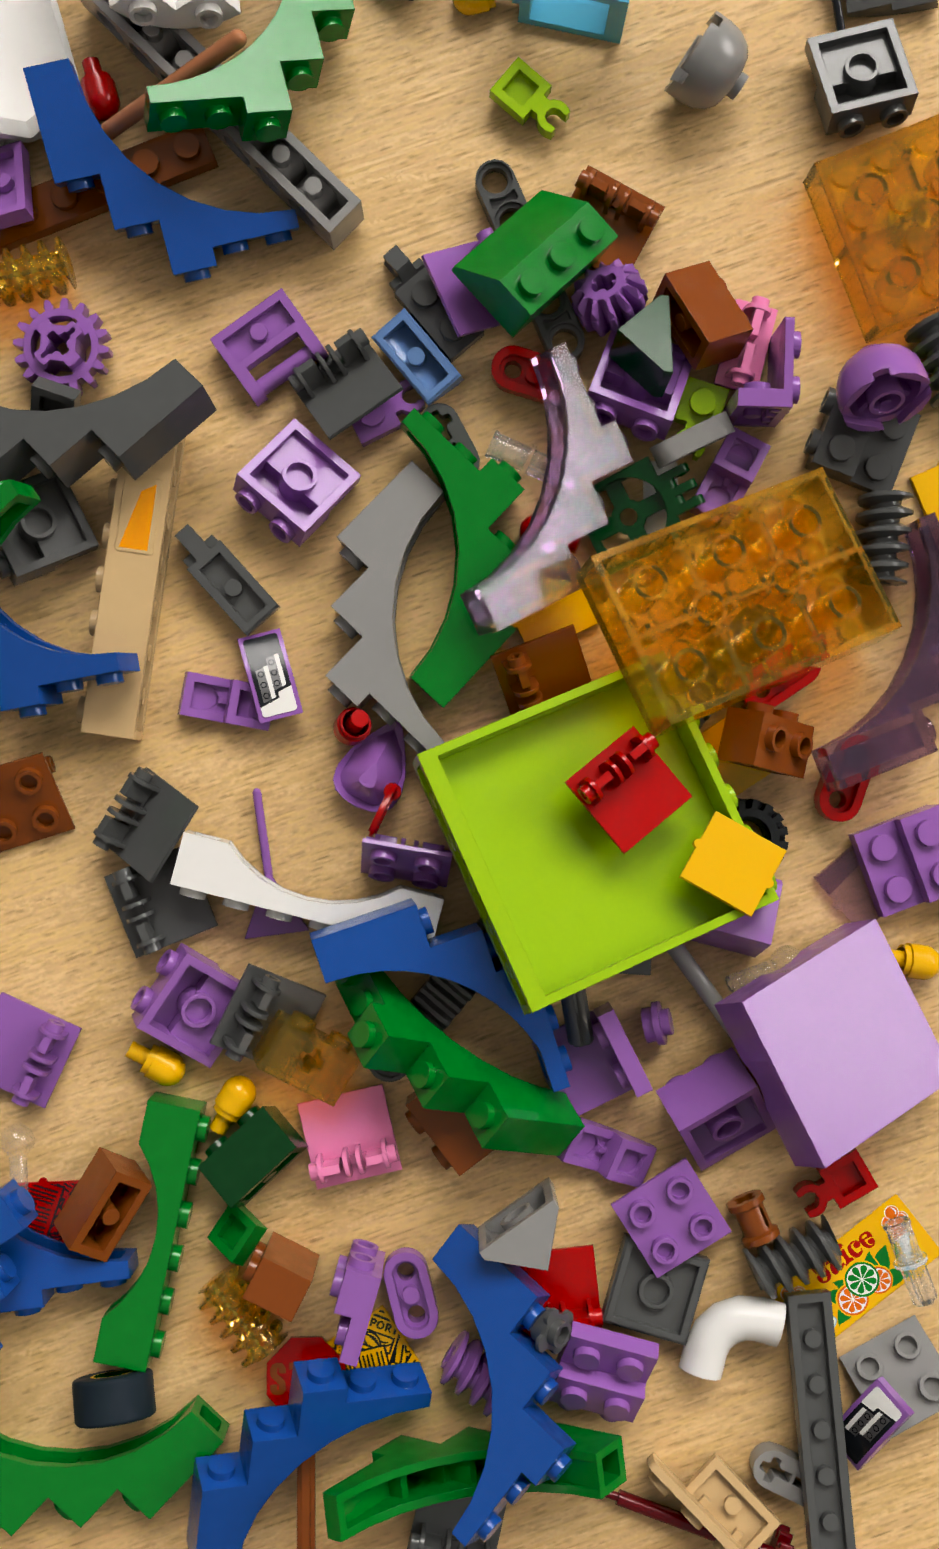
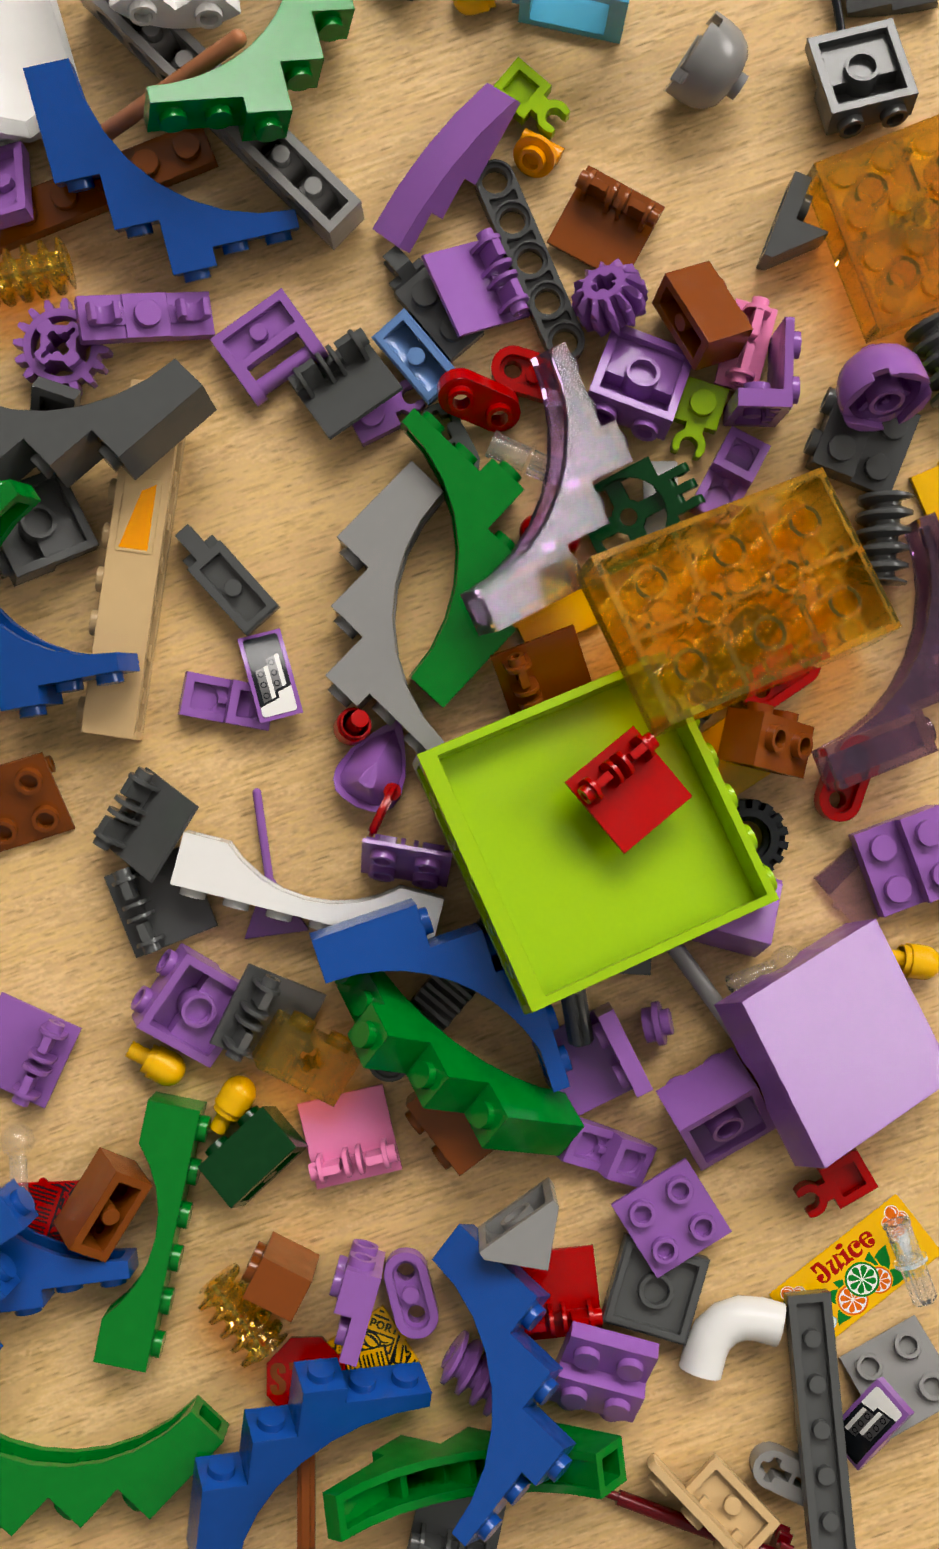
black wheel [72,1368,156,1429] -> none
red cylinder [81,57,120,121] -> none
green plate [207,1206,267,1266] -> none
medium lavender plate [233,418,361,547] -> none
green slope [451,190,618,338] -> none
dark grey plate [531,1307,573,1354] -> none
slope [608,295,673,398] -> none
light grey beam [650,411,735,469] -> none
yellow piece [679,811,787,917] -> none
dark orange bush [726,1190,780,1248] -> none
dark grey piece [742,1214,842,1300] -> none
none -> medium lavender plate [74,291,215,345]
none -> medium lavender slope [372,83,520,253]
none -> red plate [437,368,521,432]
none -> light orange plate [513,128,565,178]
none -> dark grey slope [756,171,828,271]

